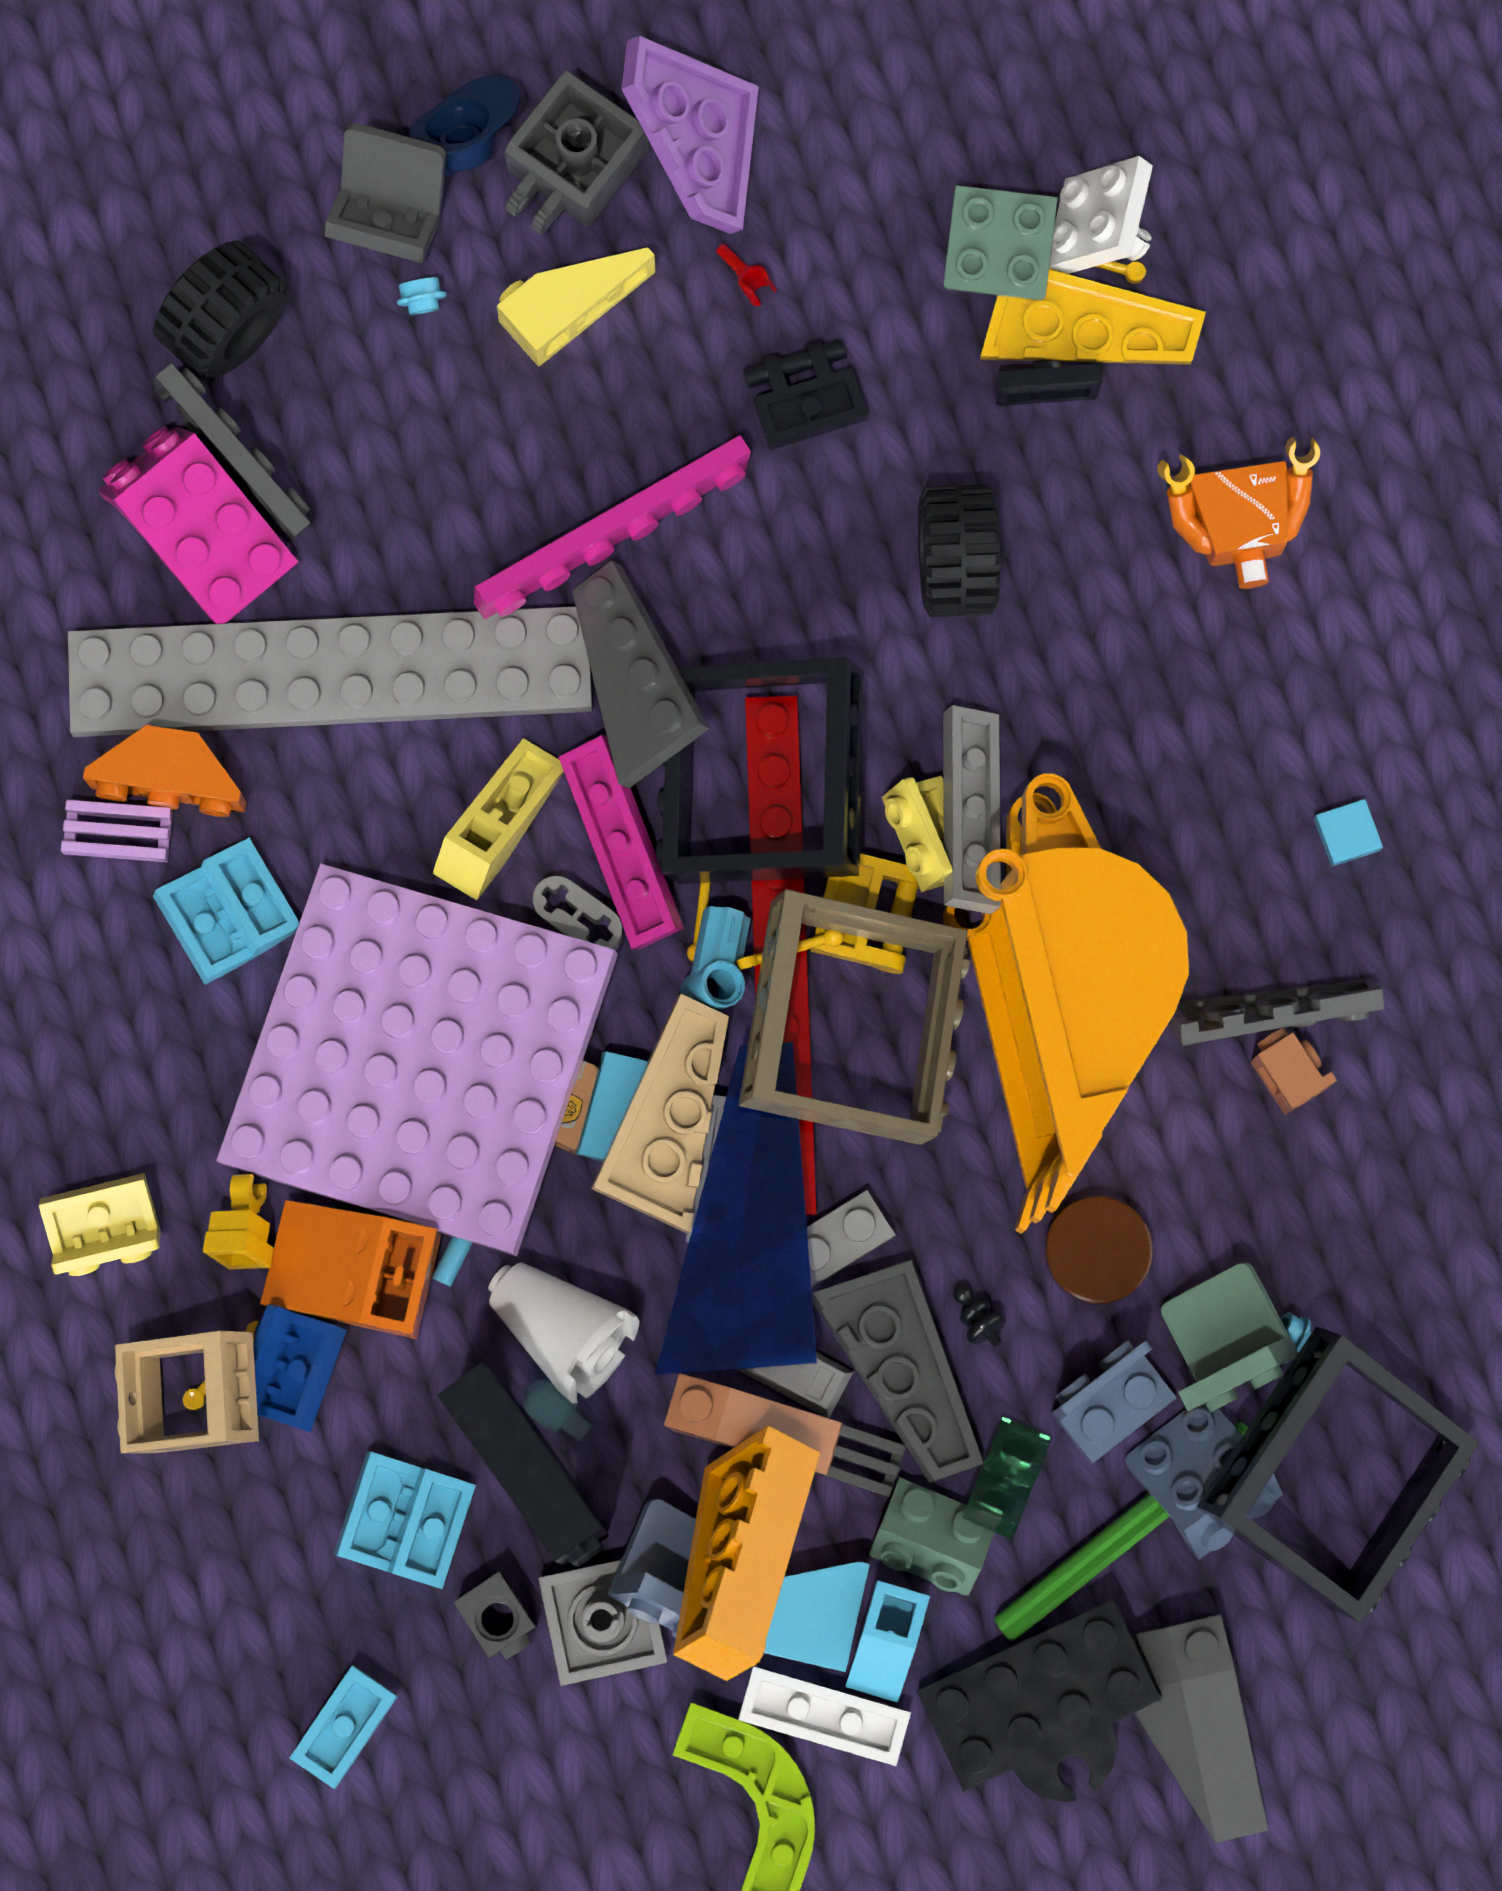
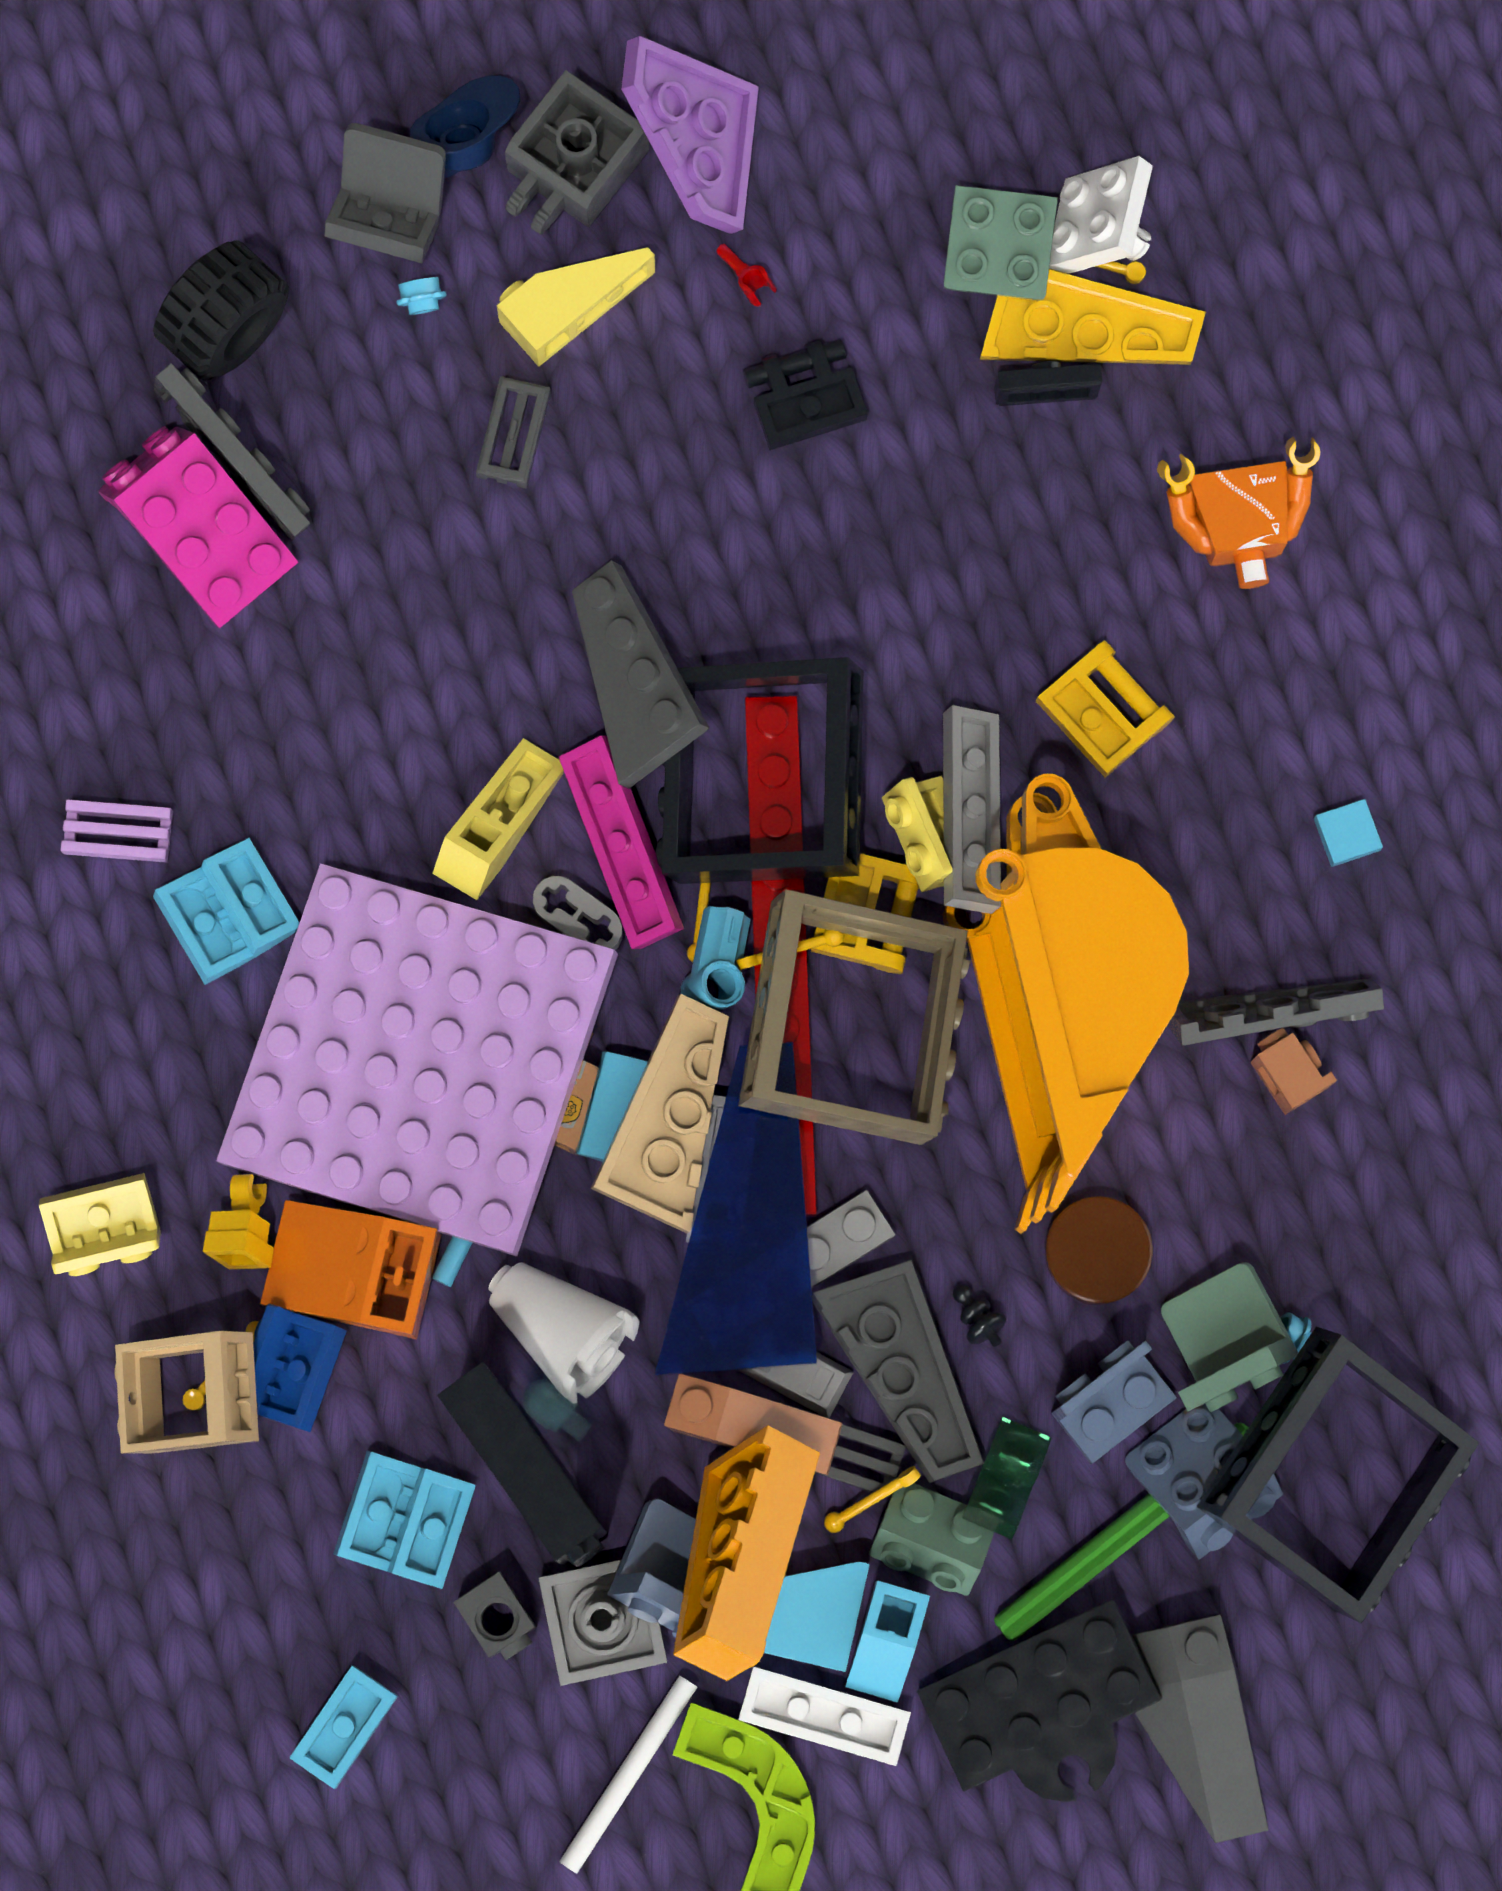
light grey plate [68,607,592,737] -> none
orange slope [83,725,247,817] -> none
dark pink plate [474,435,751,620] -> none
black tyre [918,484,1000,617] -> none
none -> dark grey tile [476,376,551,489]
none -> white bar [559,1675,697,1873]
none -> yellow hinge [824,1466,921,1533]
none -> yellow plate [1036,640,1175,778]

